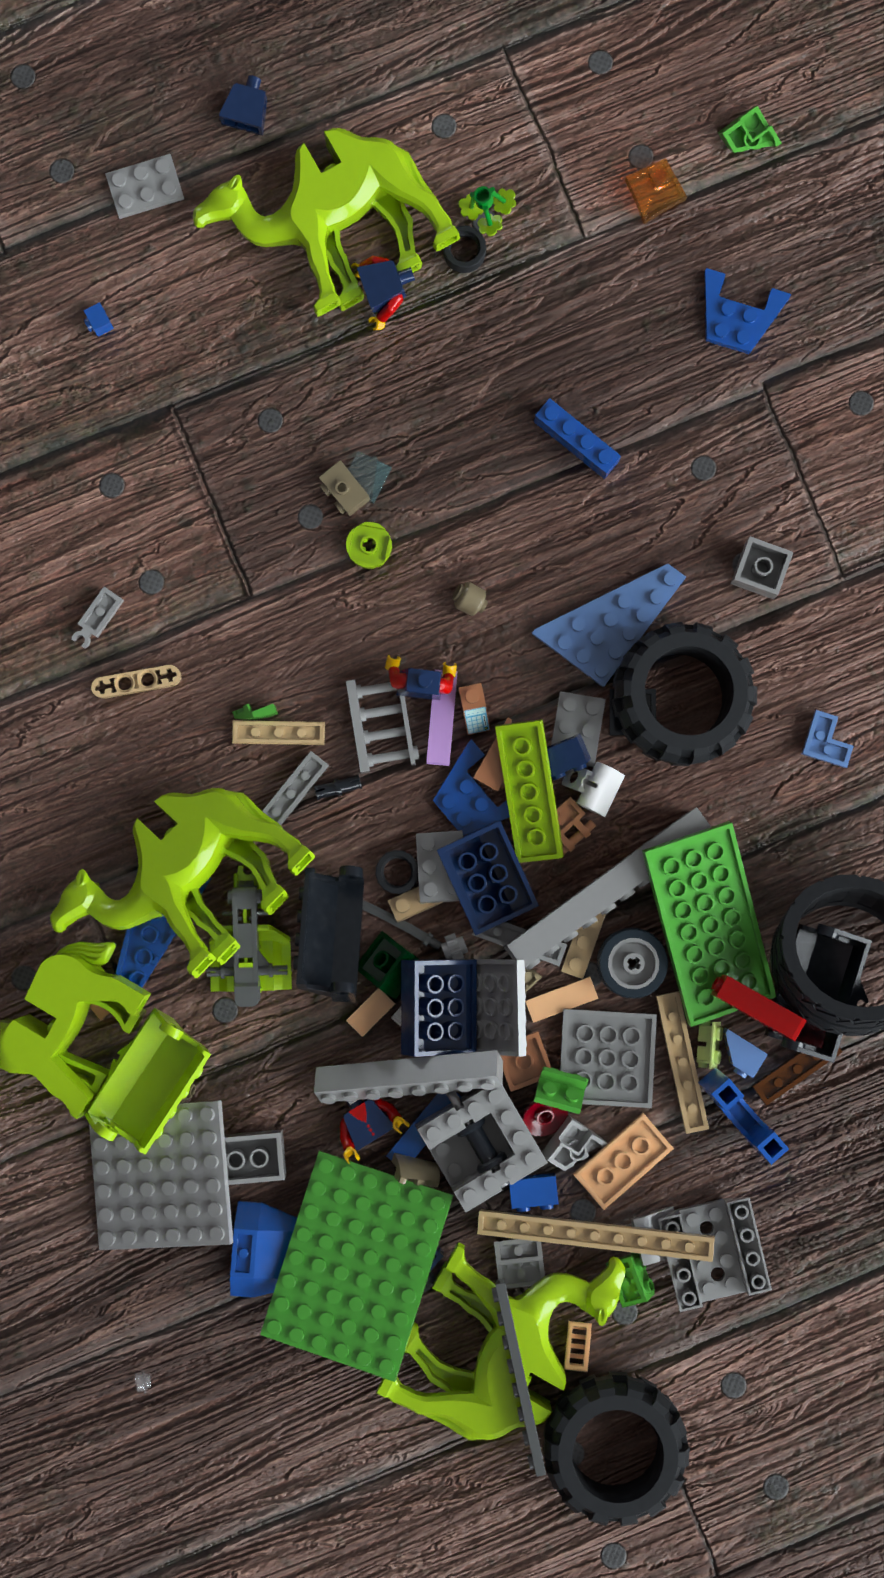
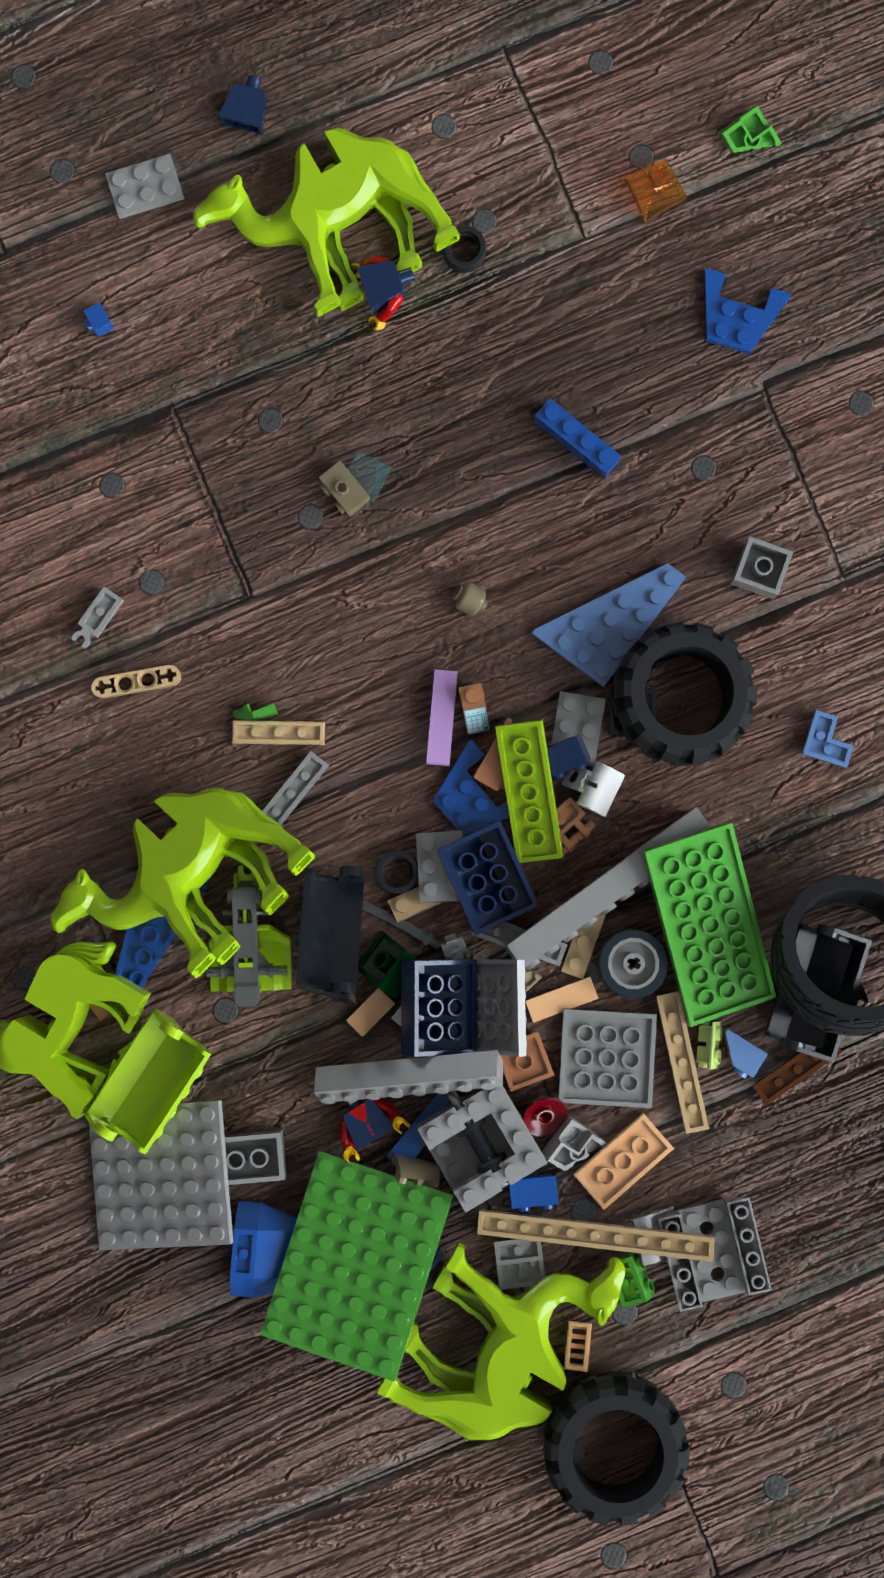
clear plate [135,1370,151,1394] -> none
black pin [314,774,362,800] -> none
lime plate [346,522,392,569] -> none
light grey fence [346,680,419,774] -> none
torso [385,655,457,700] -> none
lime plant [458,186,516,236] -> none
dark grey plate [491,1278,546,1477] -> none
bright green bracket [534,1067,588,1114] -> none
blue arch [698,1067,789,1165] -> none
red slope [711,974,807,1041] -> none

